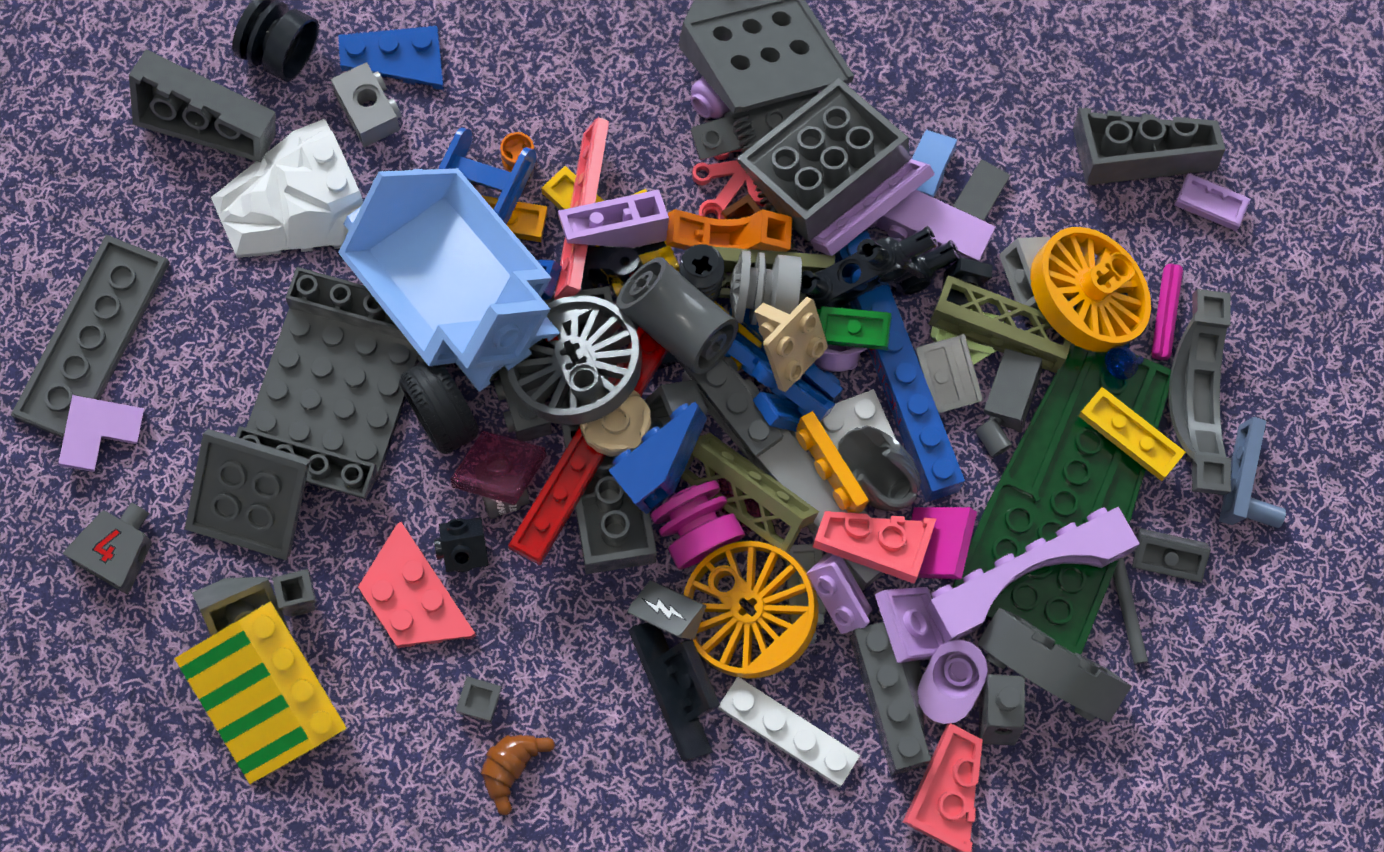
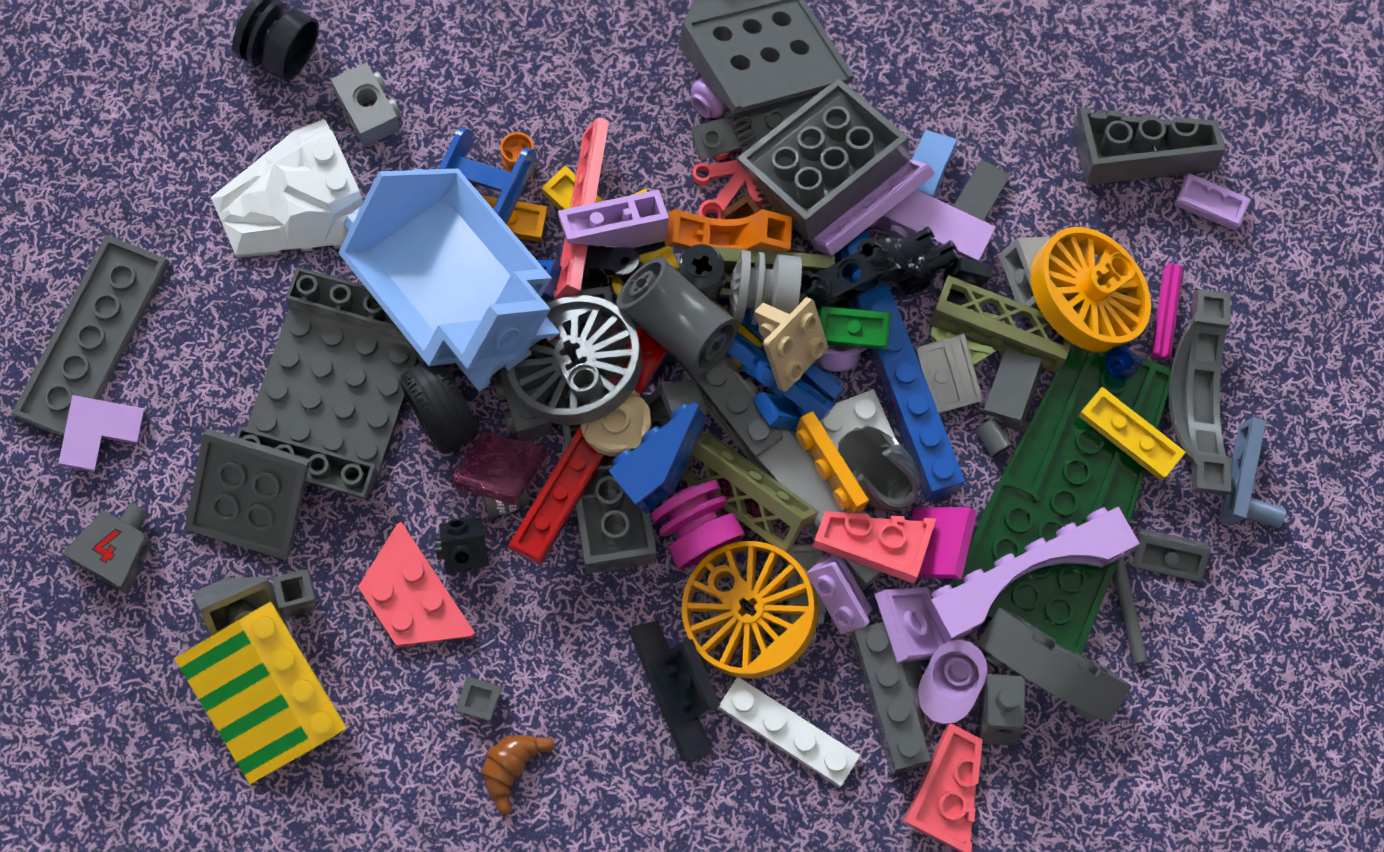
dark grey wedge [129,49,276,162] -> none
blue wing [338,26,444,90] -> none
dark grey slope [627,580,707,639] -> none

